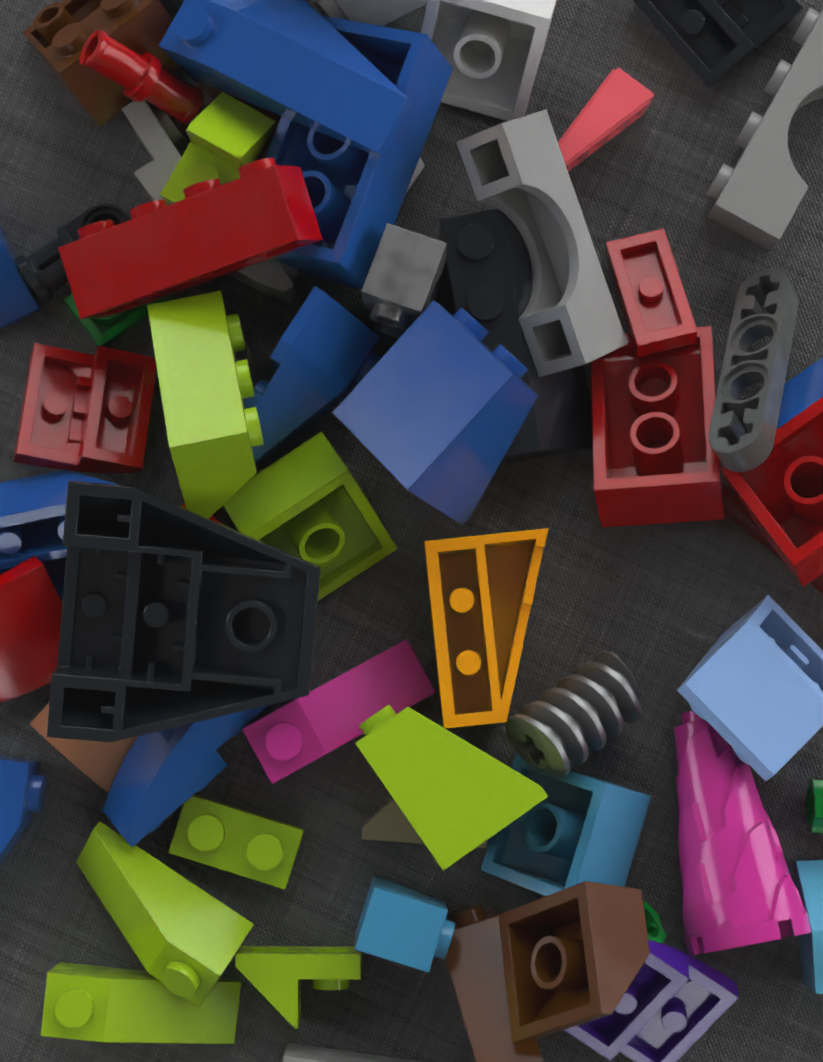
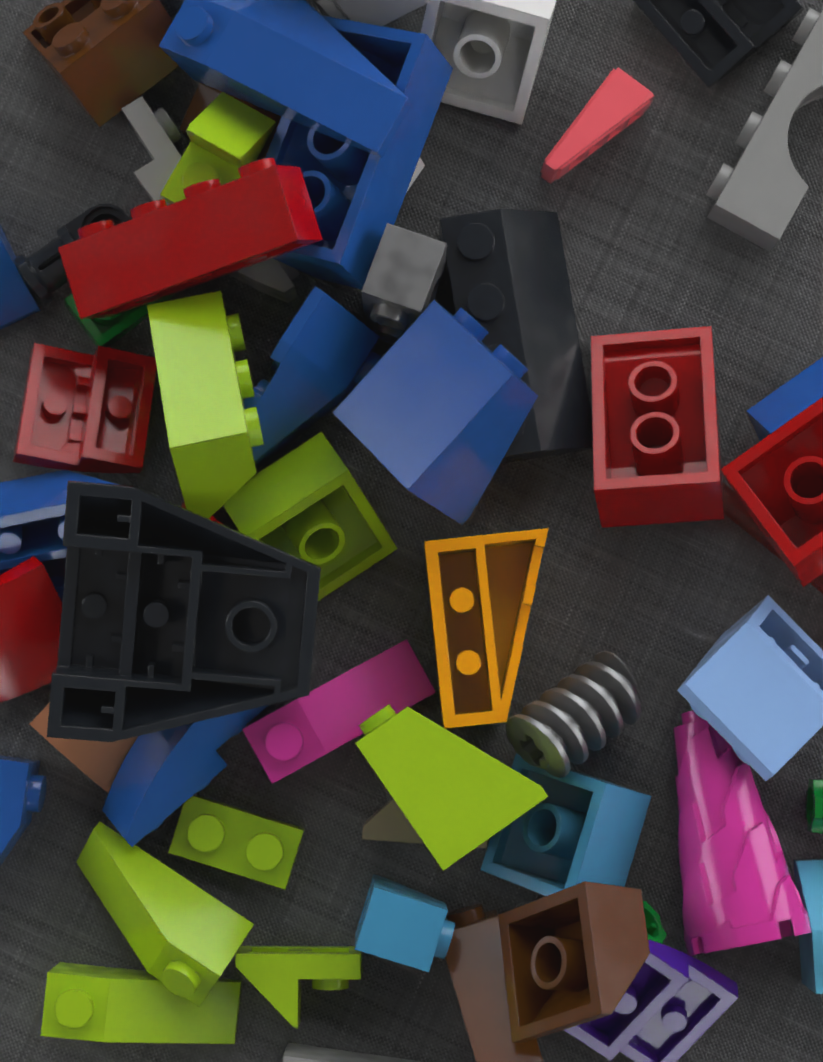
red pin [79,29,203,124] -> none
light grey arch [456,109,628,377] -> none
plate [605,228,698,357] -> none
dark grey beam [709,268,799,472] -> none

